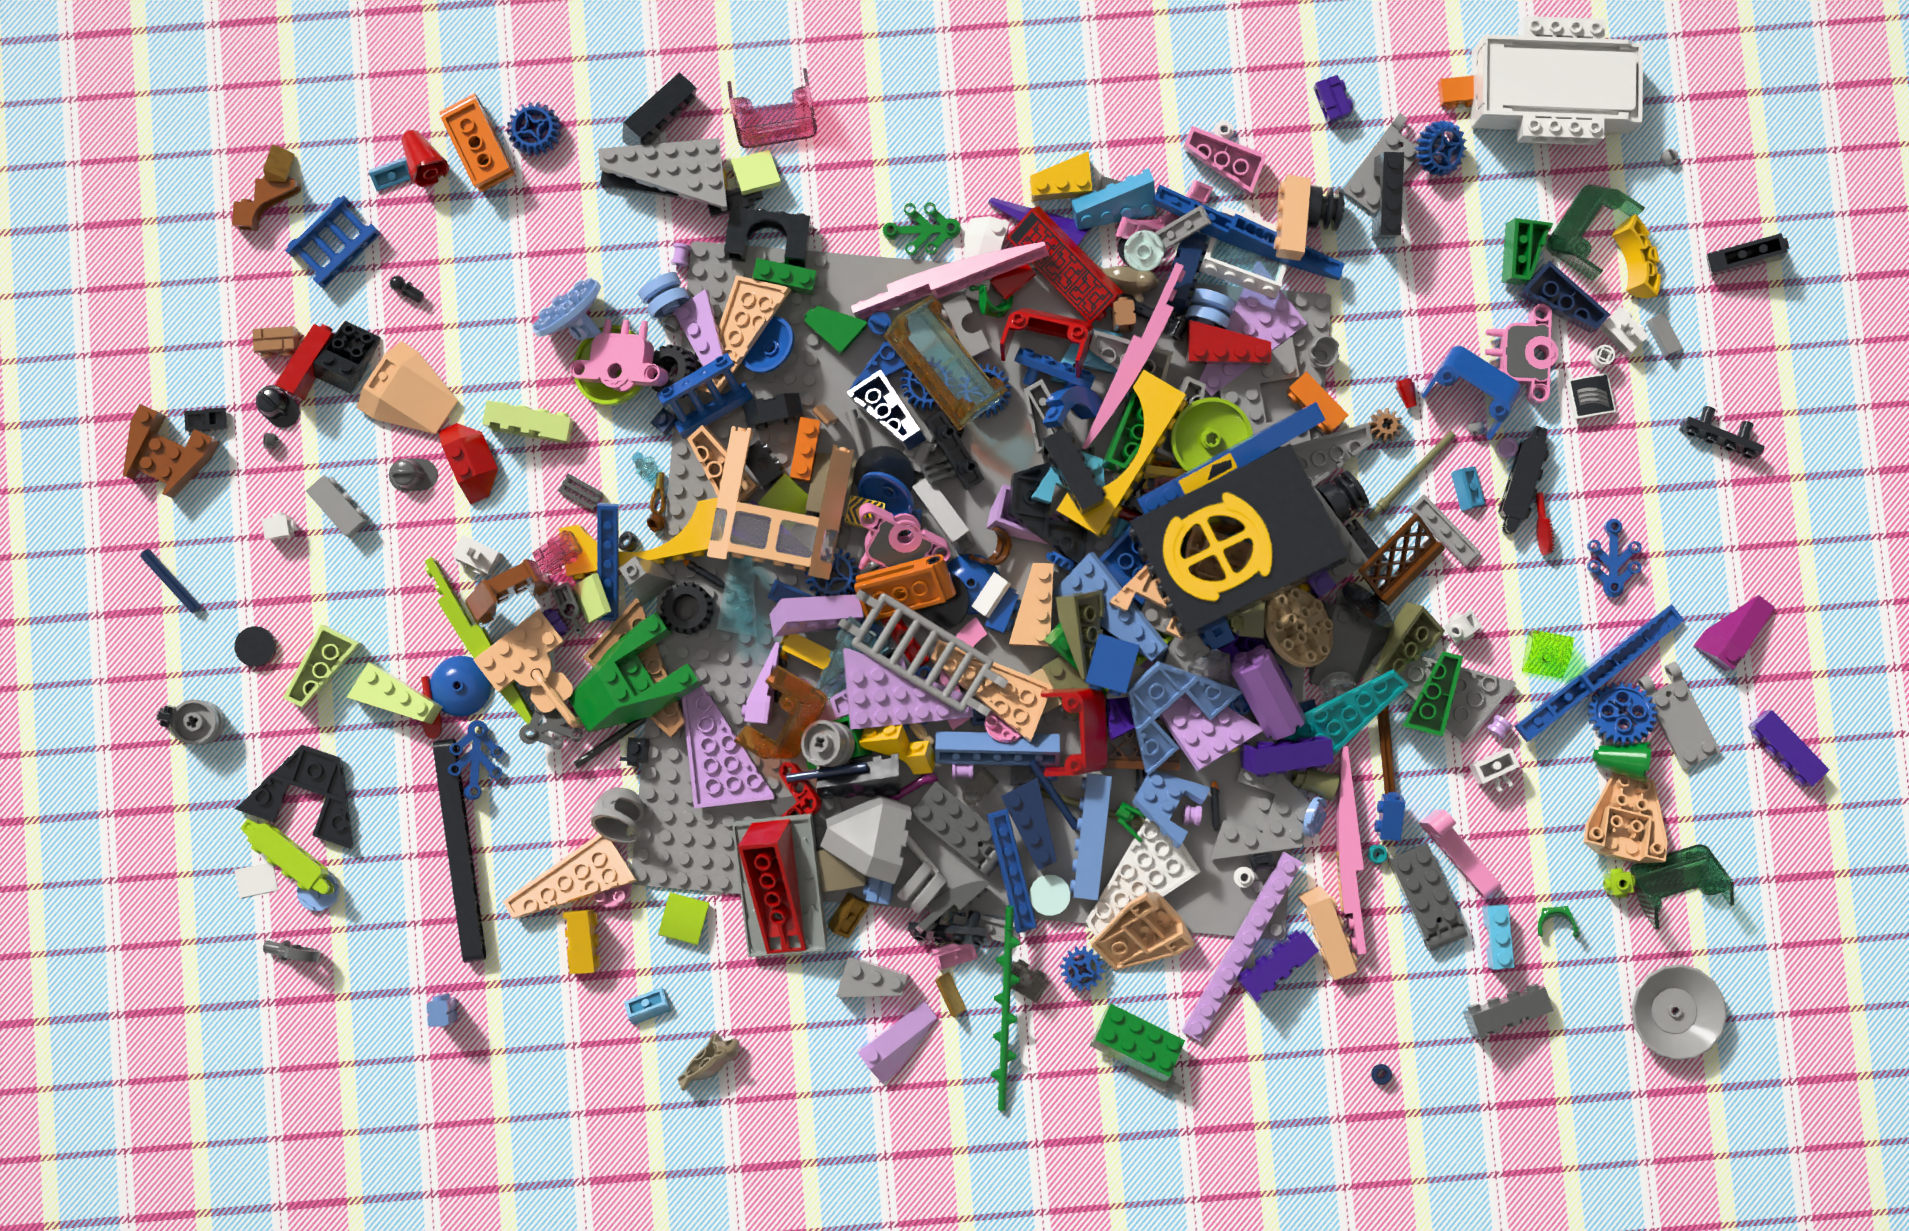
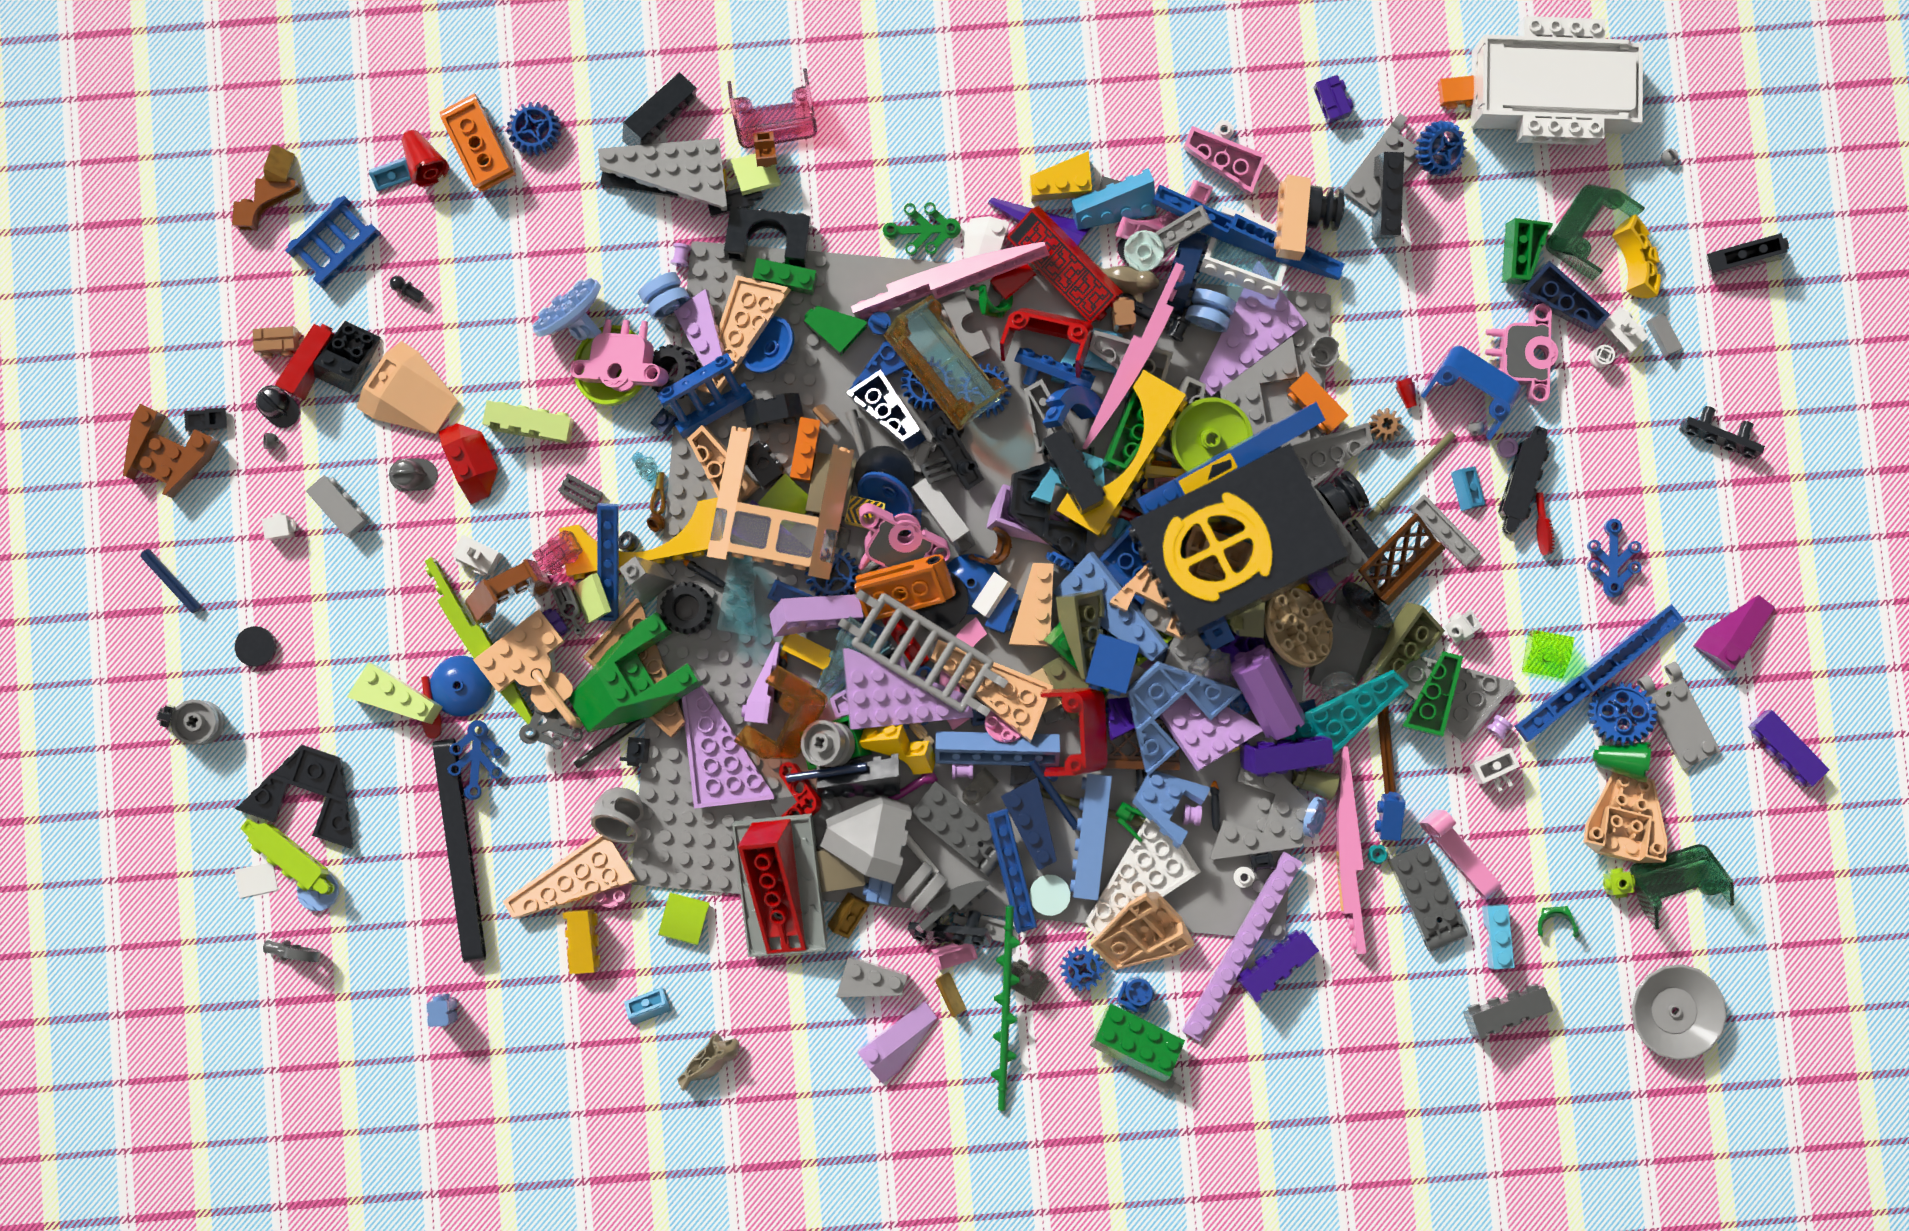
yellowish green wedge [283,624,362,707] -> none
red wedge [1186,320,1271,365] -> none
light nougat wedge [1298,886,1358,981] -> none
dark blue plate [1371,1064,1392,1085] -> none
slope [1565,373,1616,420] -> none
none -> dark orange brick [753,131,777,167]
none -> blue piece [1116,976,1154,1014]

